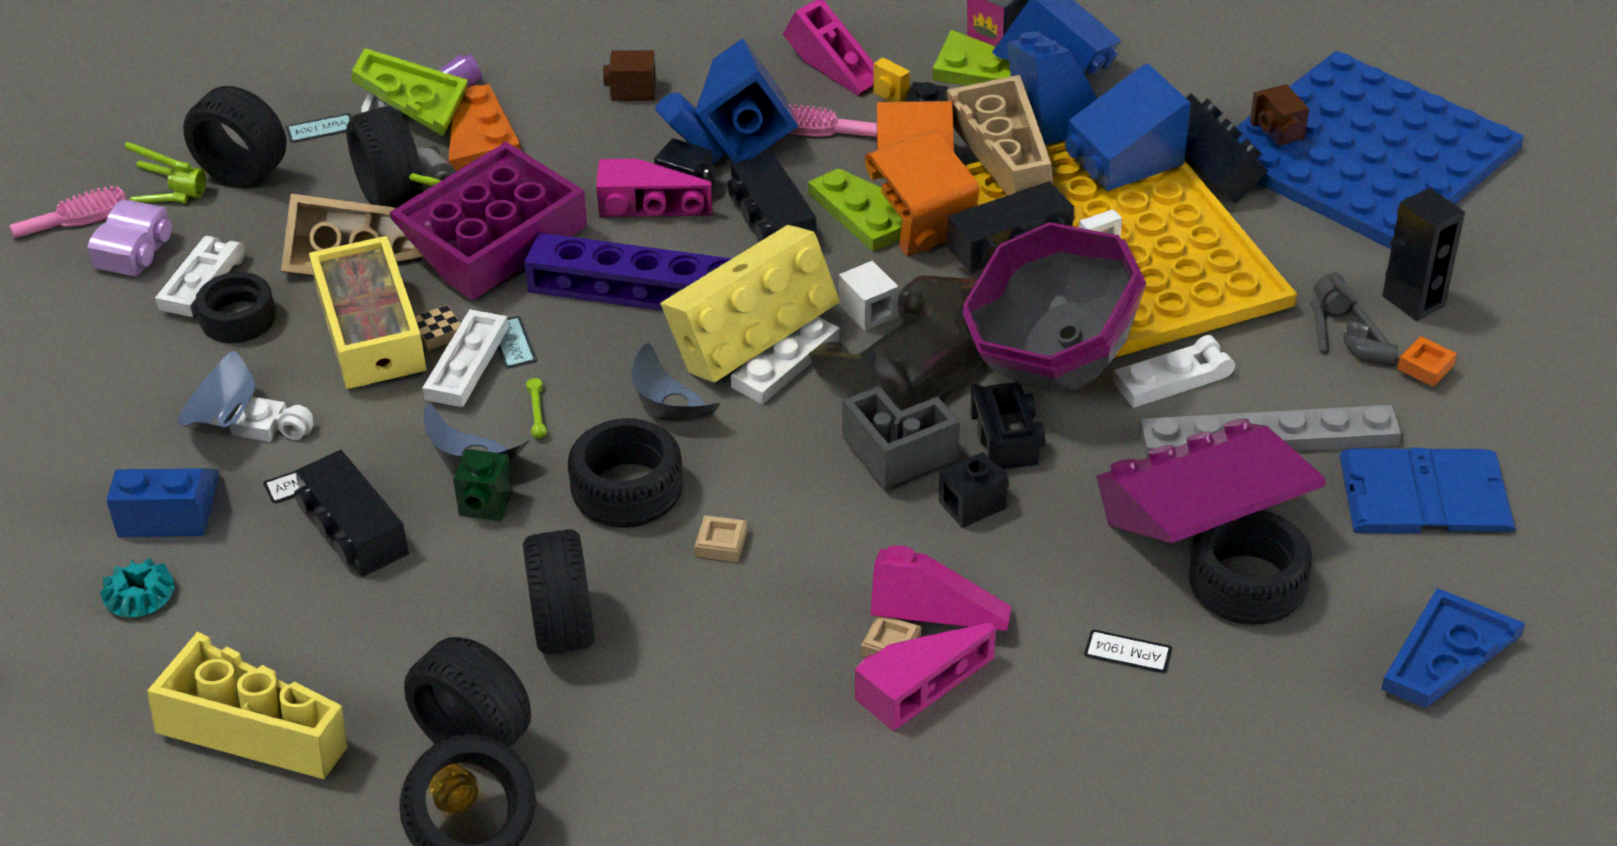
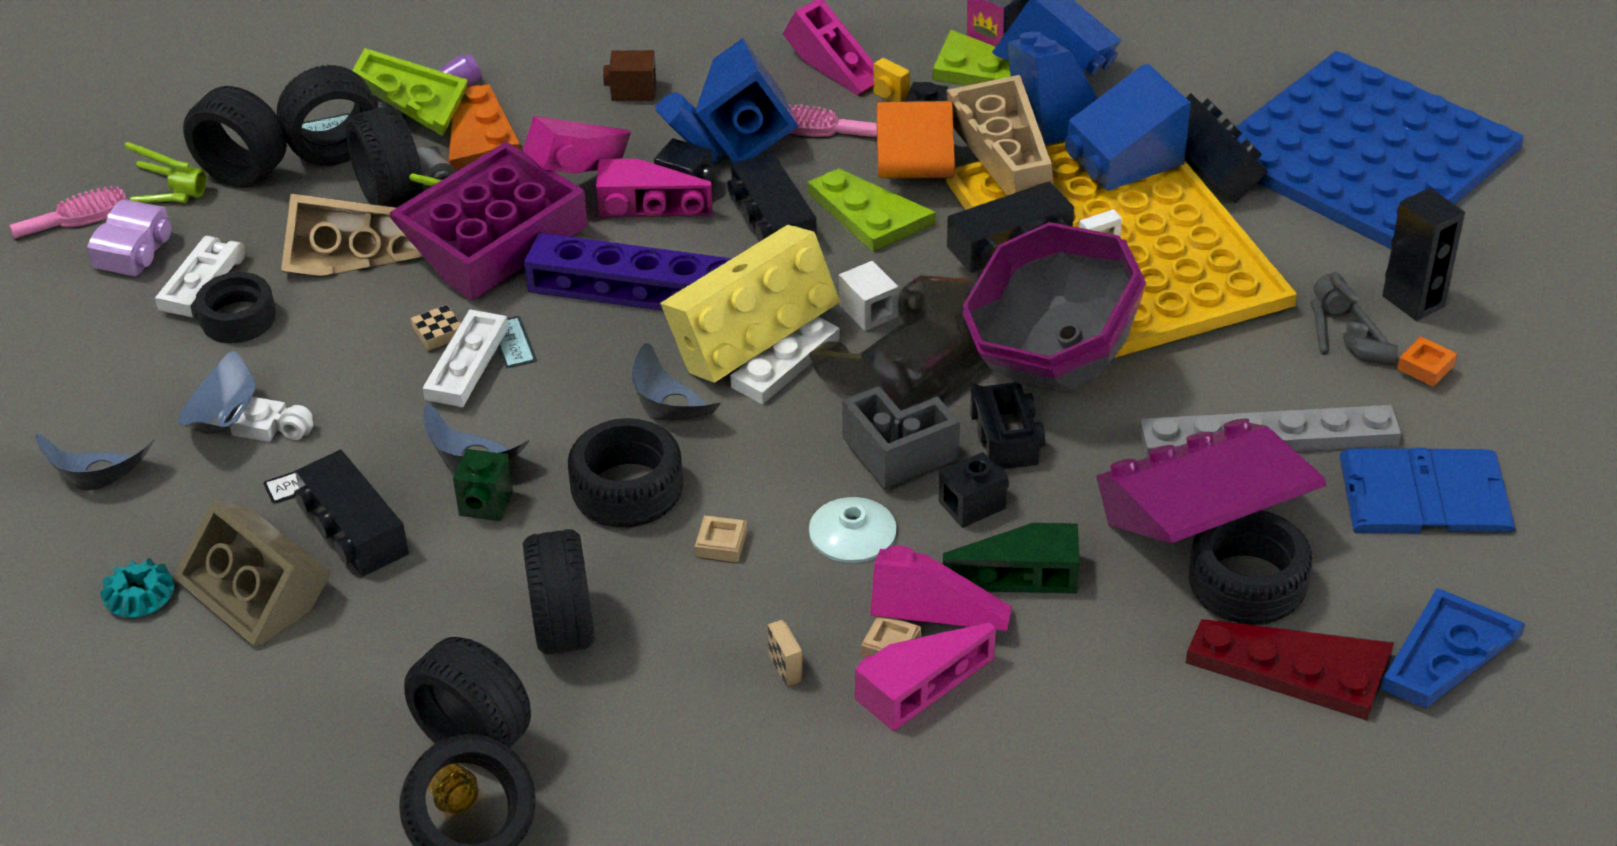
blue slope [106,468,219,537] -> none
light yellow wedge [147,631,347,779] -> none
brick [309,236,427,389] -> none
lime hinge [526,378,547,439] -> none
orange piece [865,130,979,257] -> none
white sticker [1084,629,1172,673] -> none
white plate [1113,335,1235,408] -> none
reddish brown brick [1250,84,1309,146] -> none
none -> piece [35,433,155,491]
none -> dark tan slope [173,500,331,647]
none -> black tyre [277,65,379,165]
none -> dark pink slope [522,116,631,174]
none -> tan tile [767,620,803,687]
none -> light aqua dish [809,497,896,564]
none -> dark green slope [943,523,1080,594]
none -> dark red wing [1185,619,1394,720]

